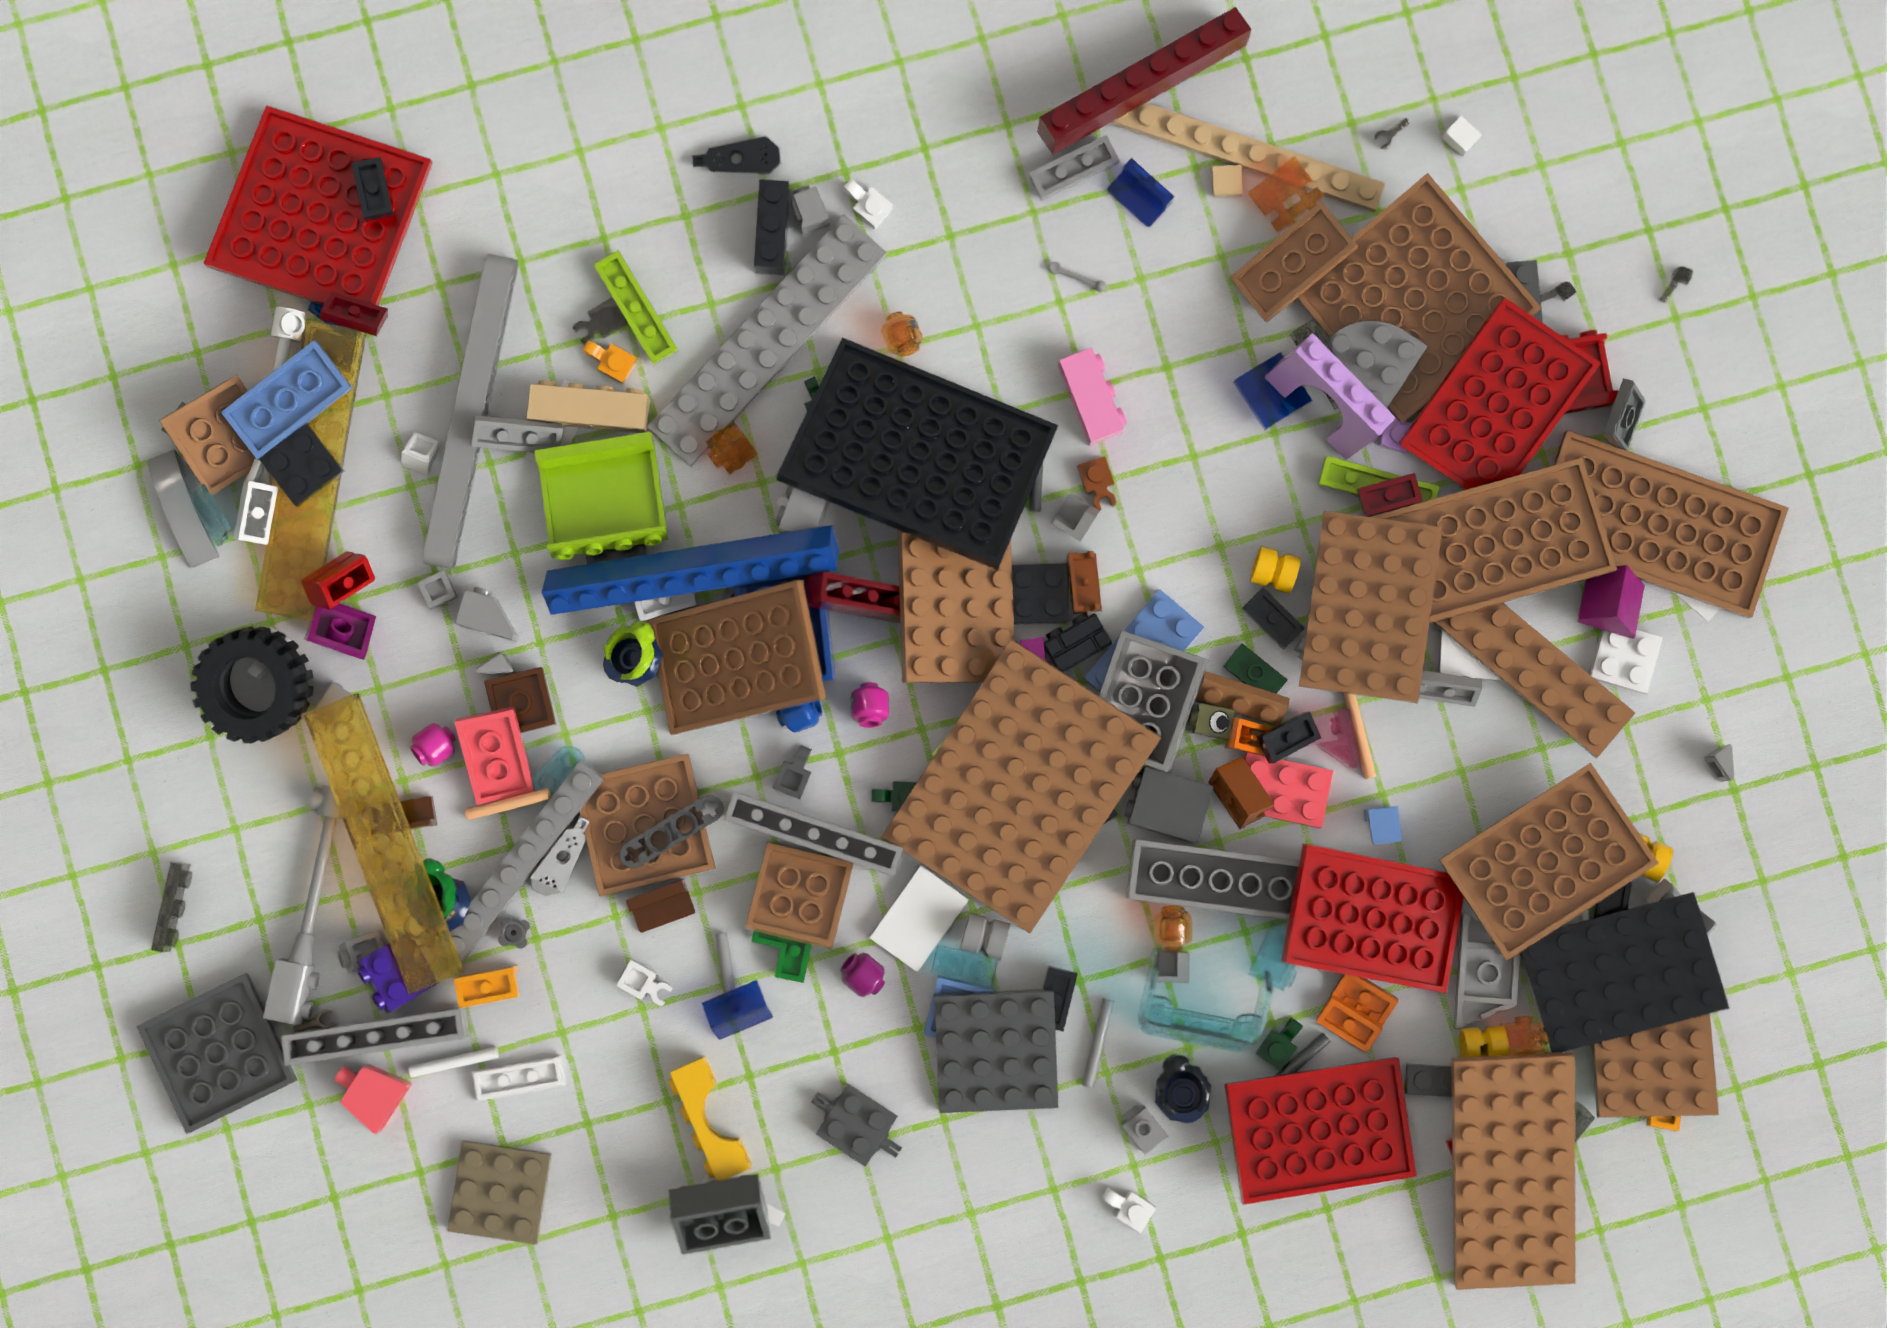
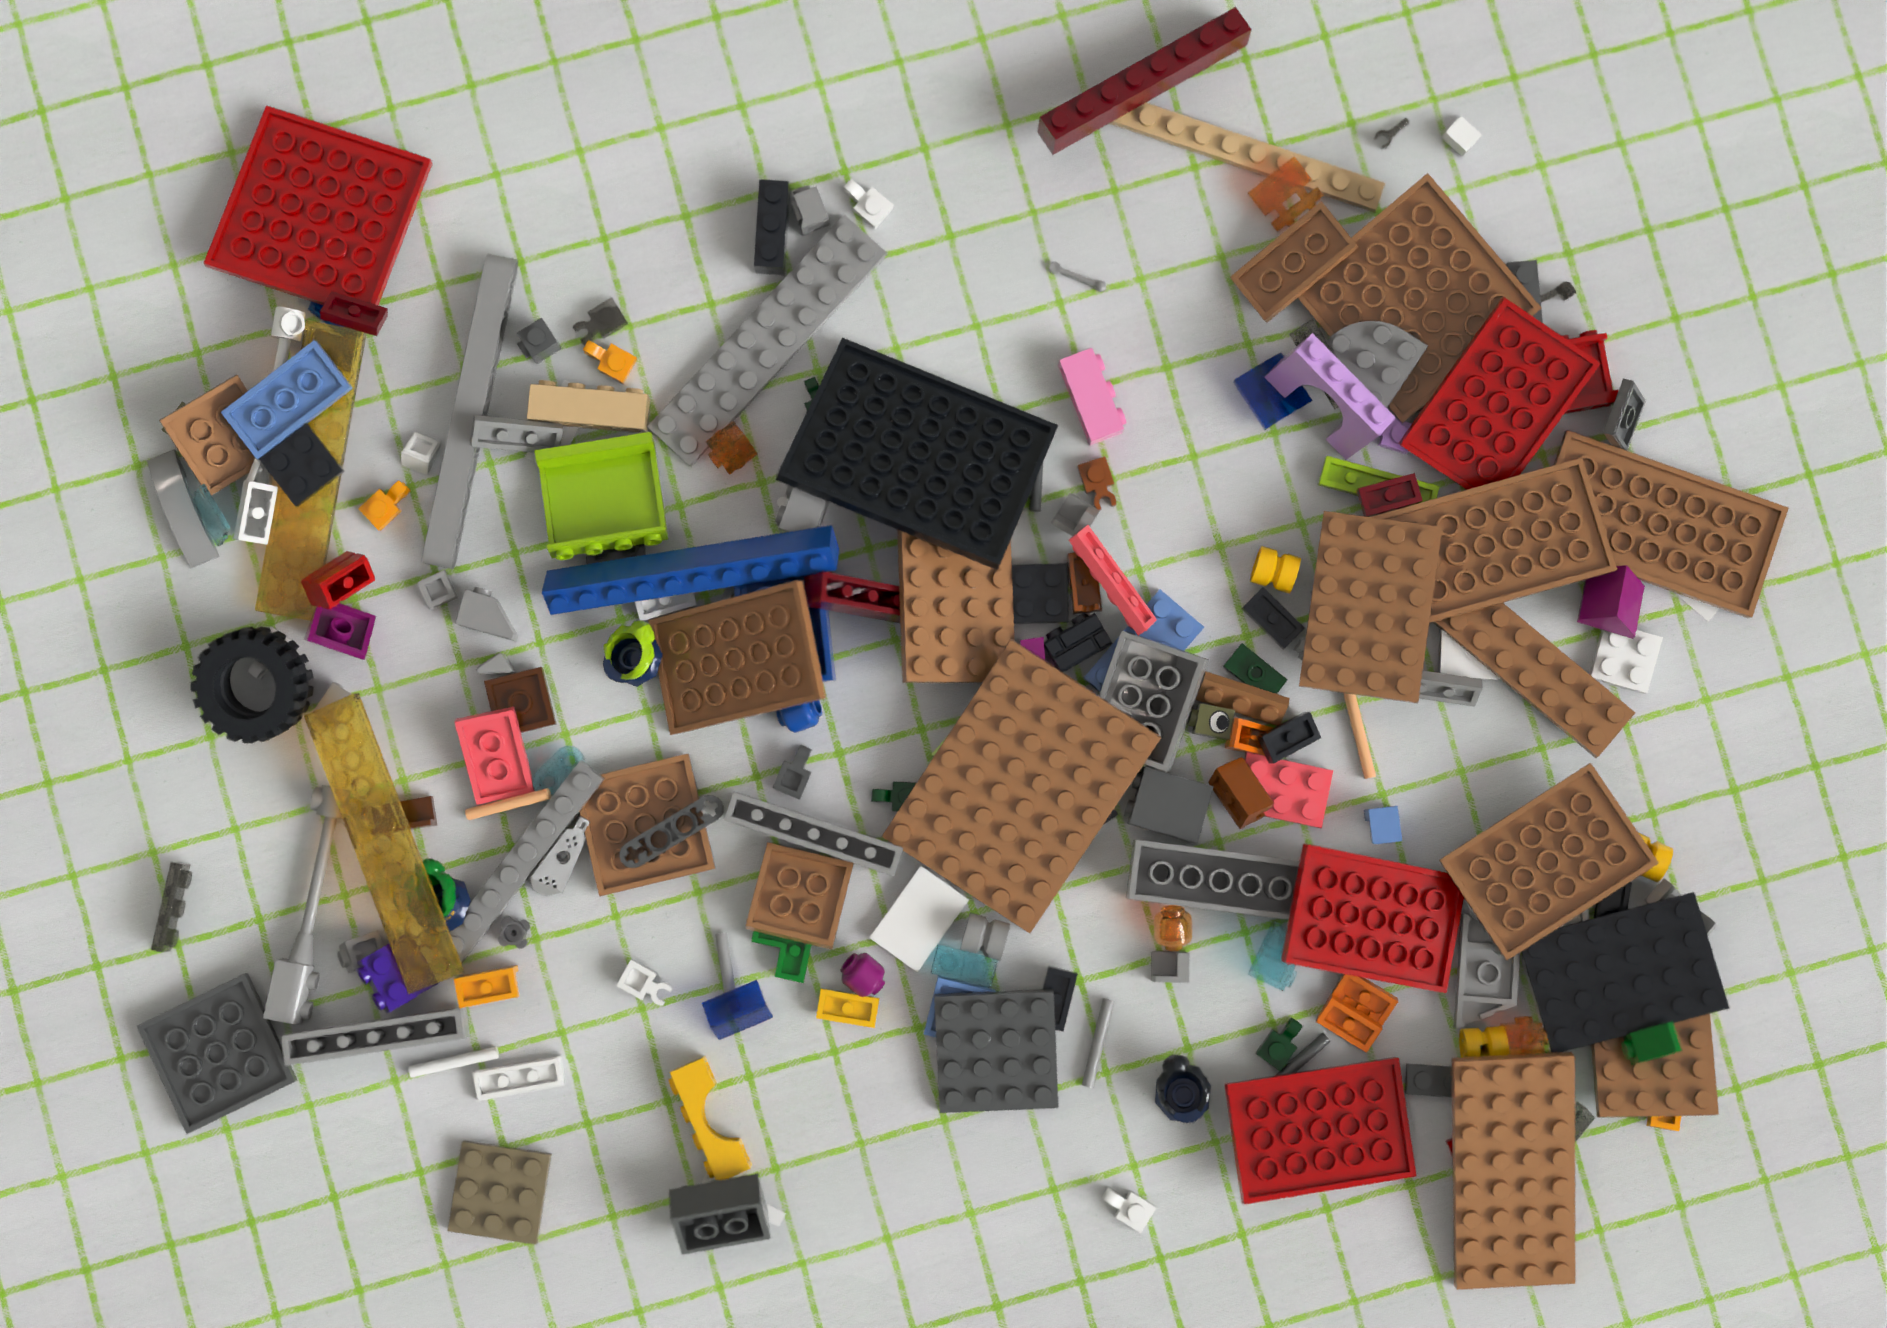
dark tan hand [293,1010,335,1032] -> none
coral torso [334,1064,413,1134] -> none
black plate [351,157,394,222] -> none
dark pink head [410,723,456,767] -> none
lime plate [593,250,678,366] -> none
reddish brown panel [626,880,695,933] -> none
black piece [692,136,781,174] -> none
dark grey plate [811,1084,902,1167] -> none
dark pink head [850,682,889,728] -> none
clear orange head [881,311,923,357] -> none
light grey plate [1028,135,1120,201] -> none
clear blue panel [1107,158,1175,228] -> none
light grey brick [1121,1105,1168,1155] -> none
clear light blue windscreen [1138,948,1273,1053] -> none
tan tile [1211,165,1243,197] -> none
clear pink slope [1315,709,1359,769] -> none
clear smoke hand [1659,266,1693,303] -> none
light grey slope [1704,744,1734,782] -> none
none -> light orange plate [358,481,411,531]
none -> dark grey brick [517,317,562,364]
none -> yellow plate [816,988,880,1028]
none -> coral plate [1069,525,1157,636]
none -> green slope [1621,1021,1682,1065]

